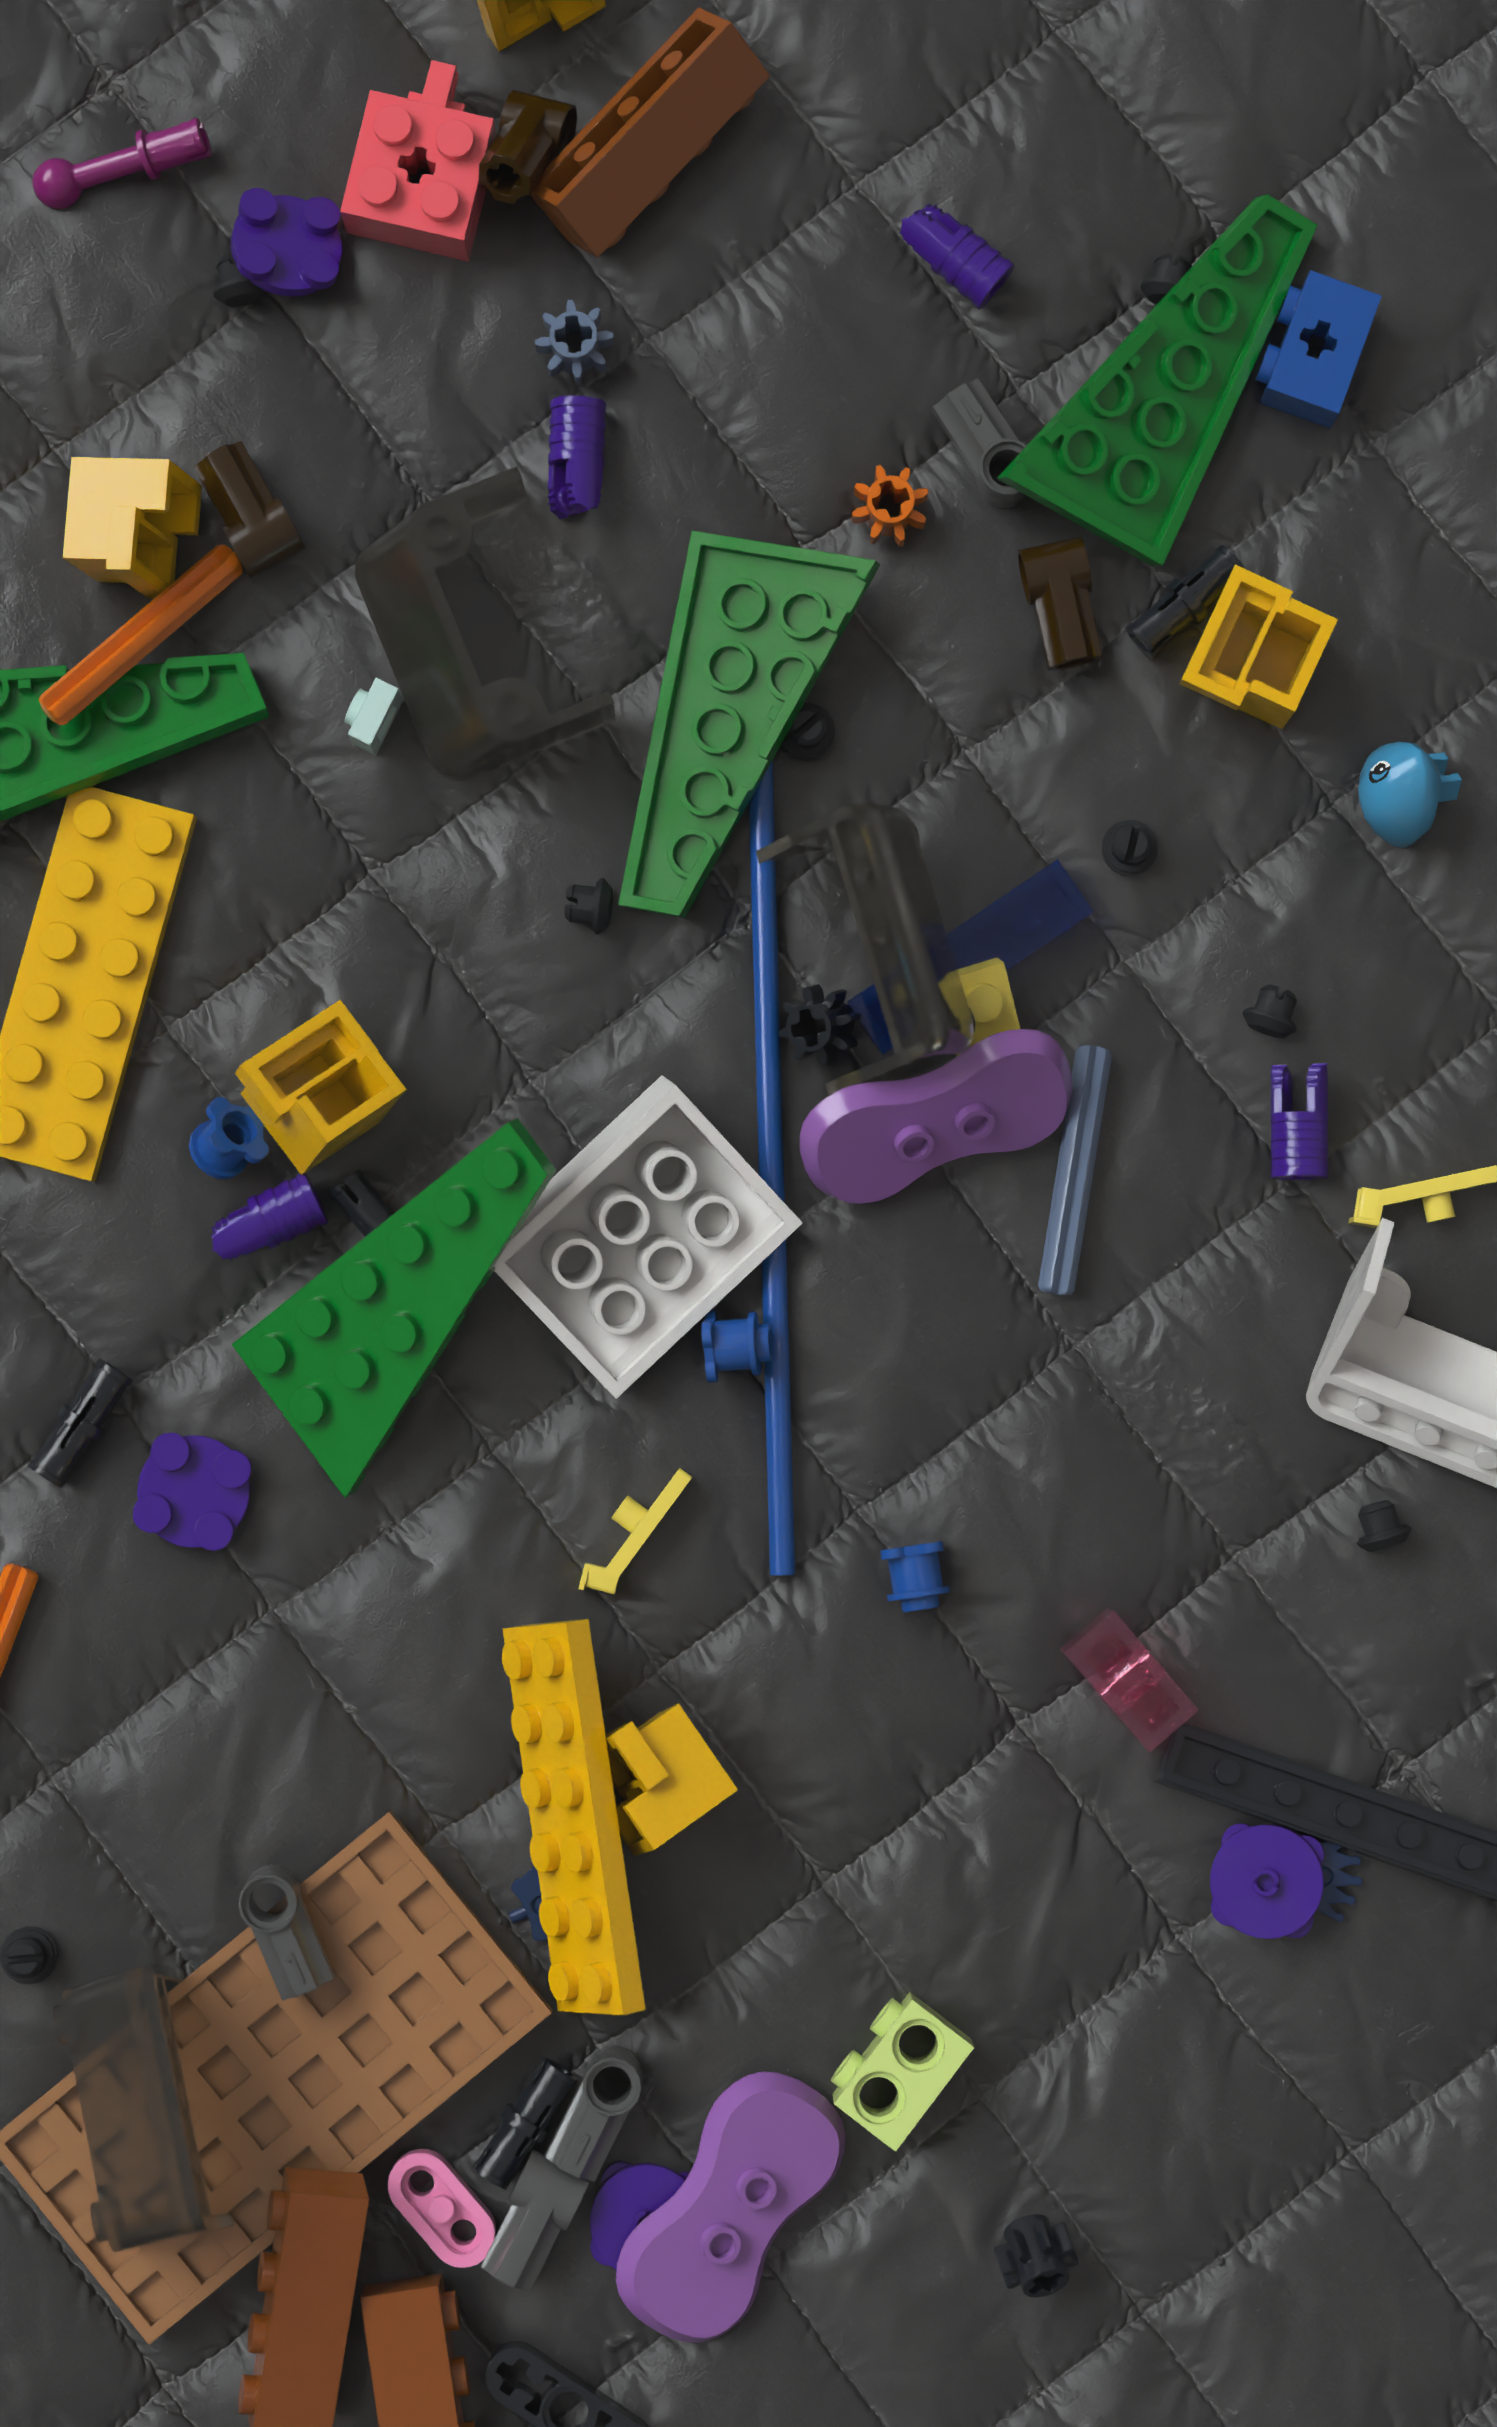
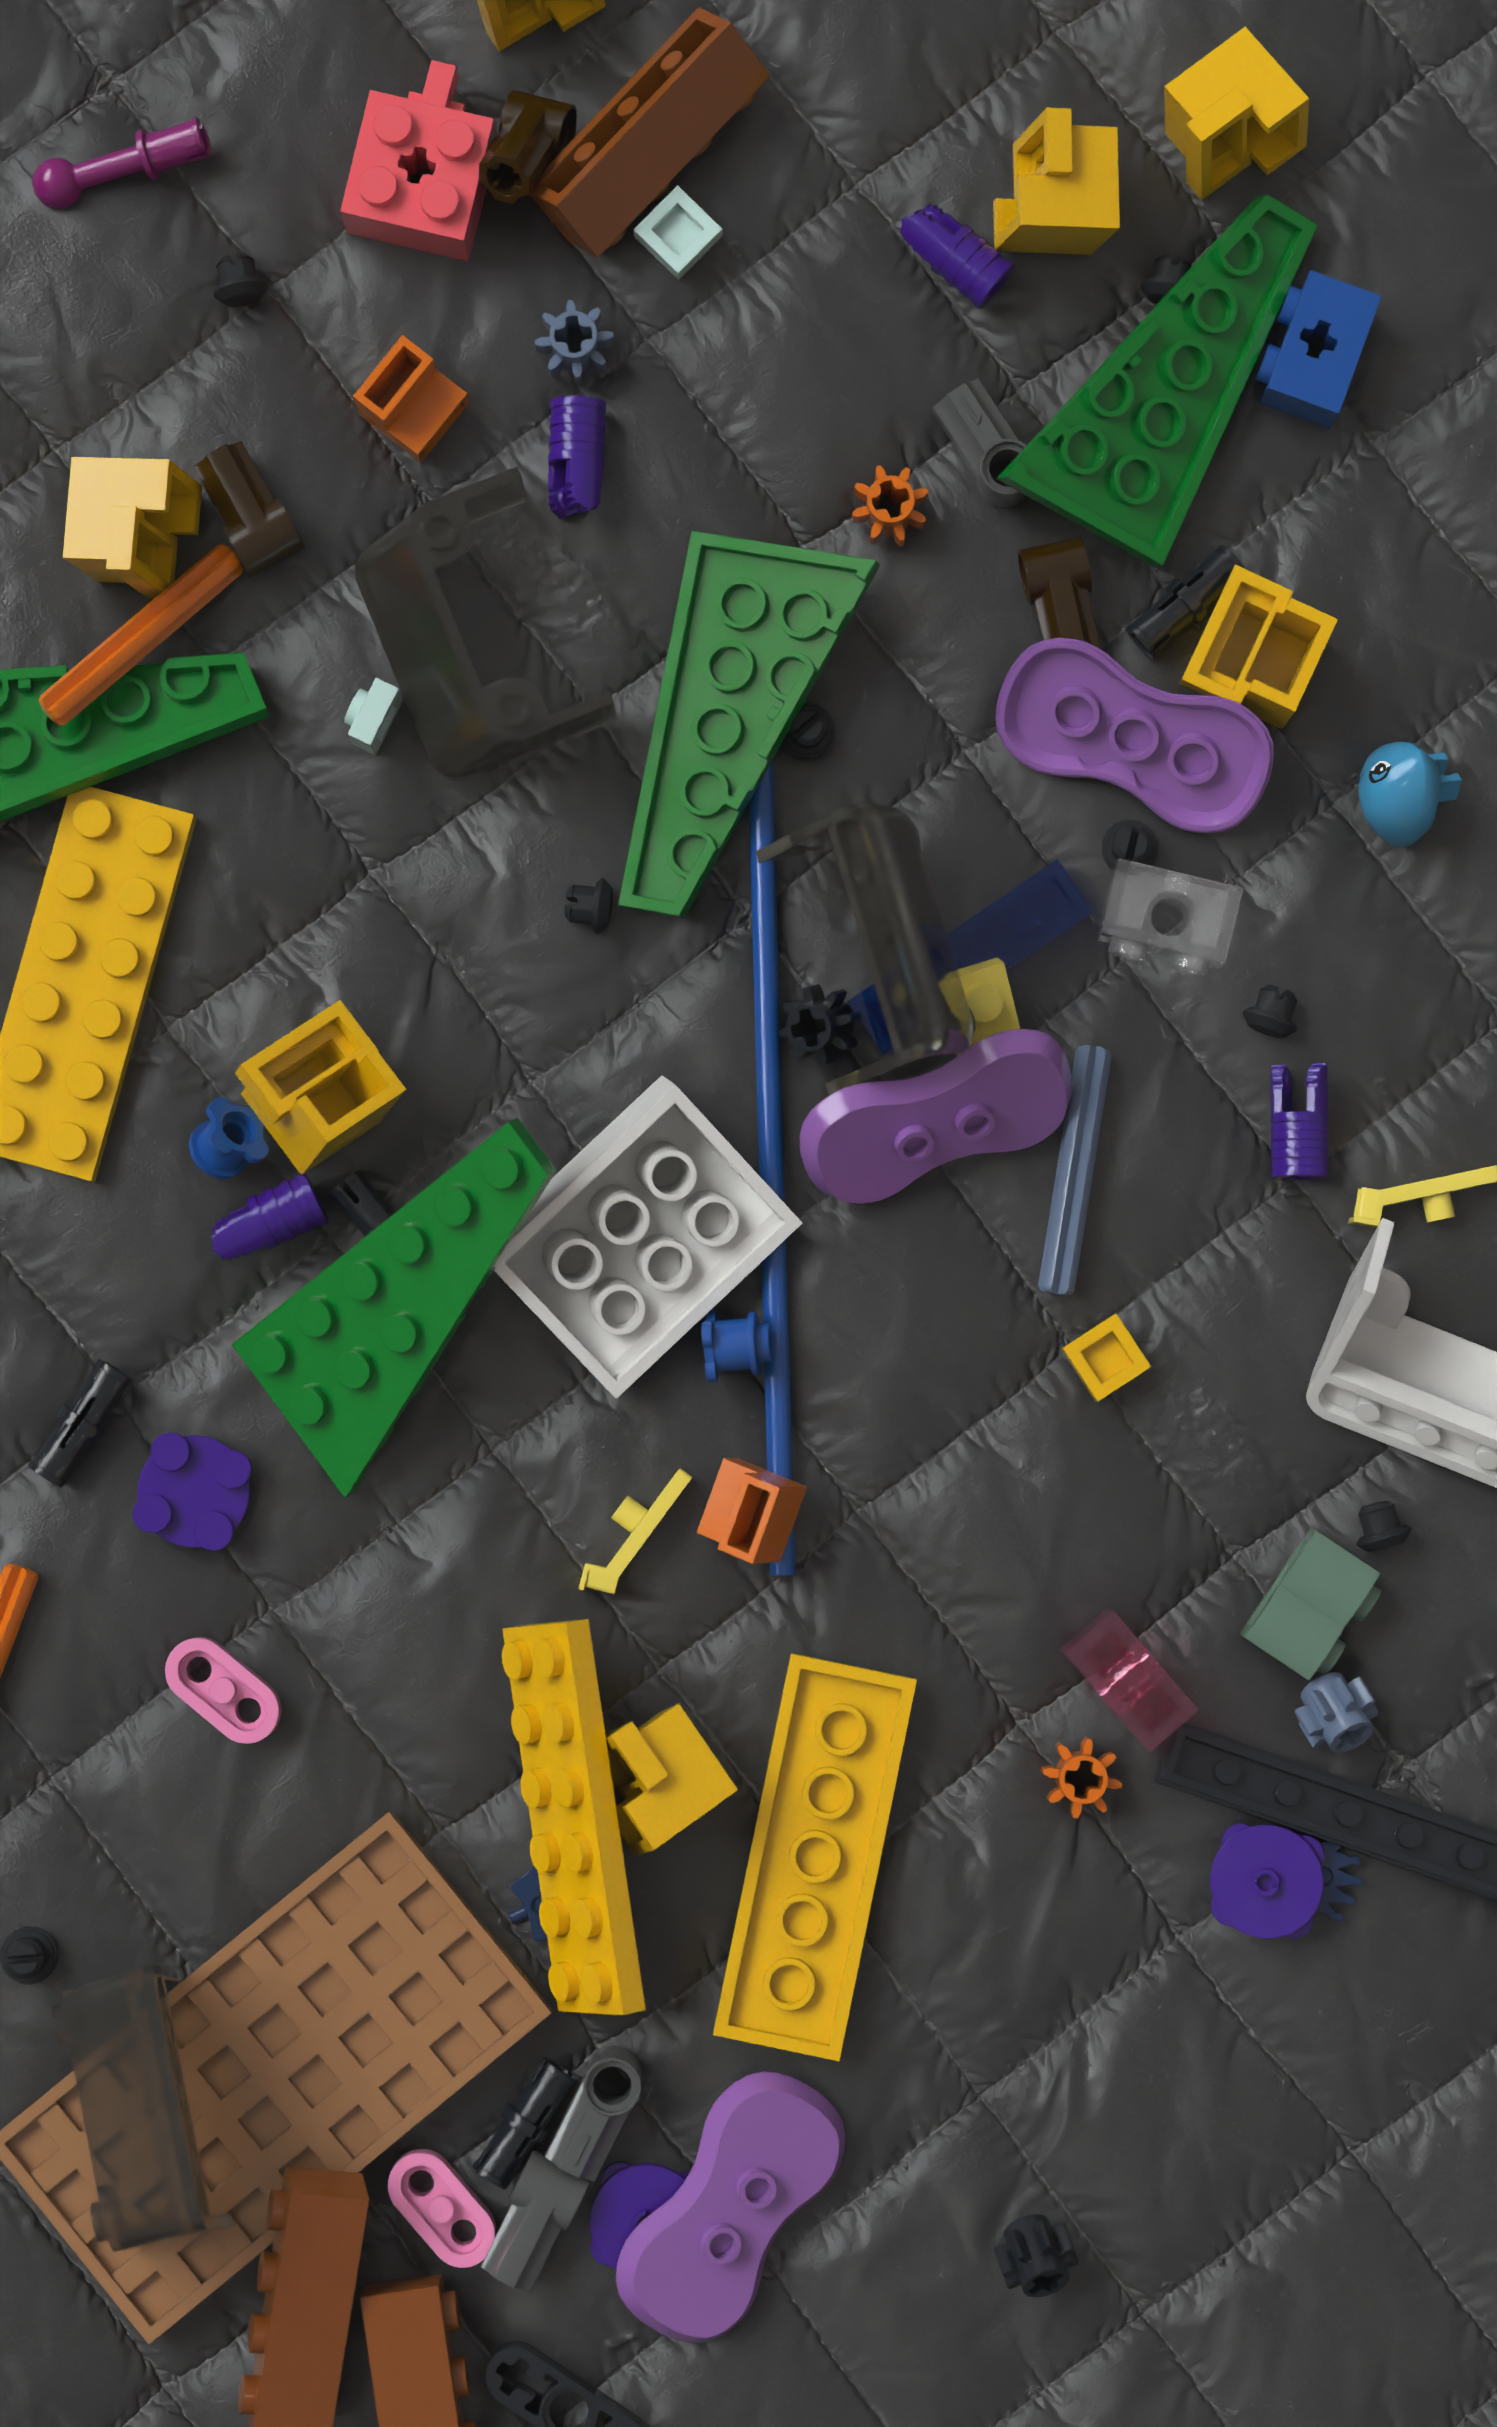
dark purple piece [231,188,342,297] -> none
dark grey piece [238,1864,335,2001] -> none
yellowish green brick [830,1992,974,2152] -> none
blue brick [880,1541,951,1612] -> none
none -> bright pink plate [165,1637,282,1744]
none -> orange piece [353,335,470,464]
none -> light aqua plate [633,185,723,280]
none -> orange piece [697,1458,807,1564]
none -> yellow plate [713,1653,917,2061]
none -> yellow plate [993,107,1120,255]
none -> medium lavender plate [995,638,1274,834]
none -> orange gear [1041,1736,1122,1819]
none -> yellow plate [1061,1313,1151,1402]
none -> clear brick [1096,858,1244,976]
none -> yellow plate [1164,27,1309,200]
none -> sand green brick [1240,1528,1381,1680]
none -> sand blue gear [1295,1672,1379,1753]

